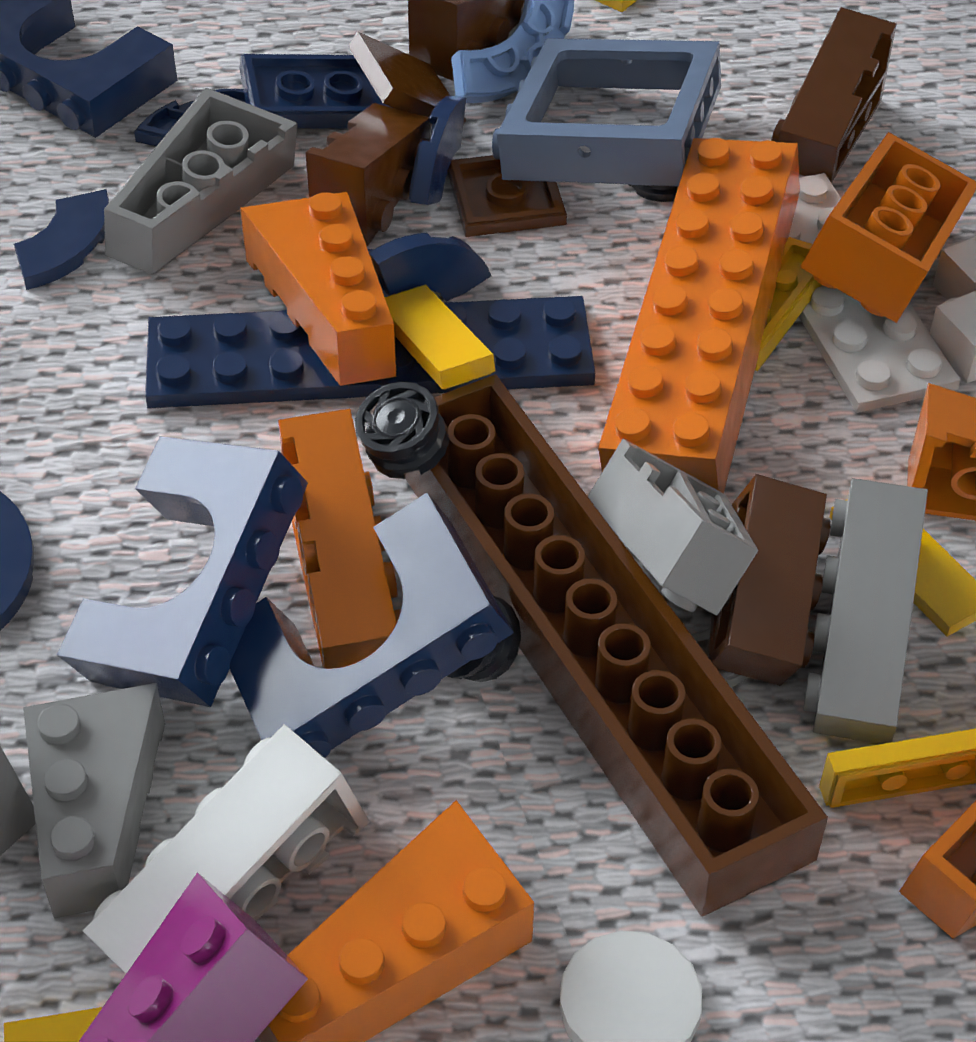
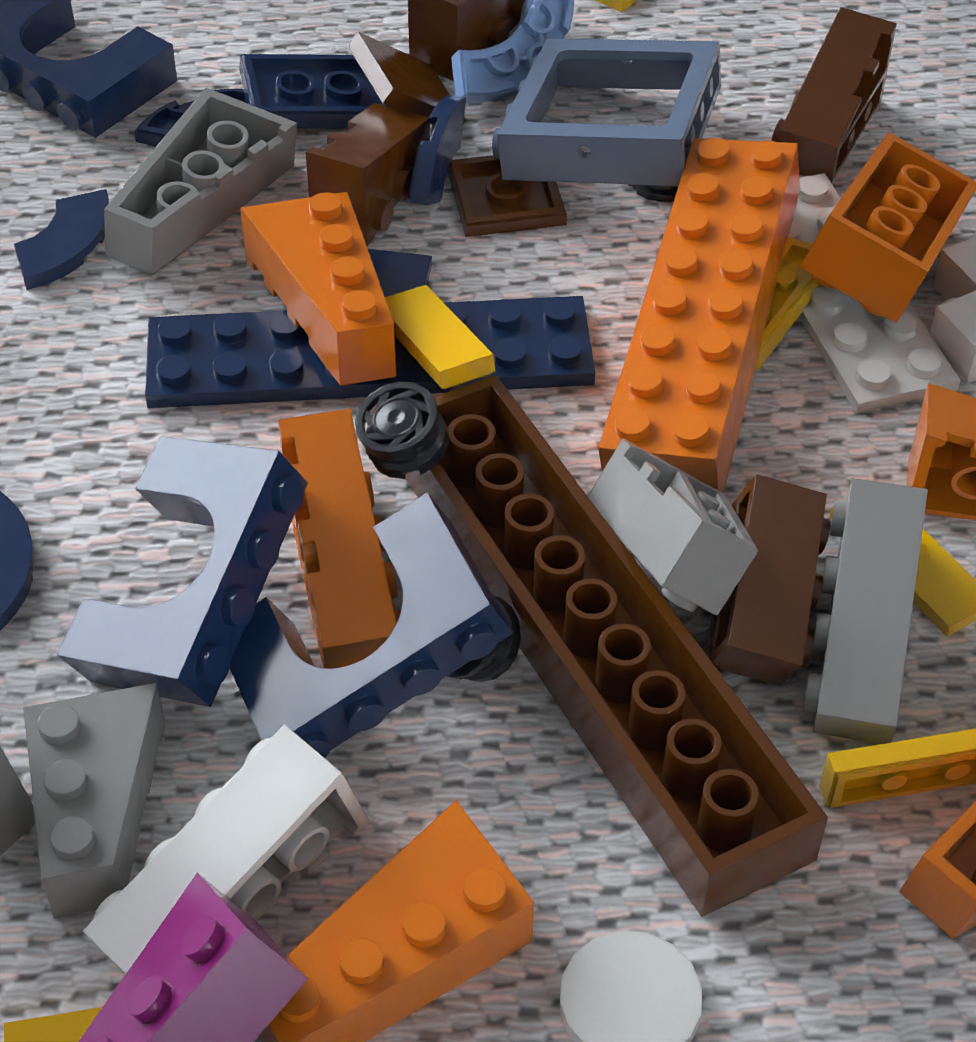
dark blue tile [369,233,491,301] -> none

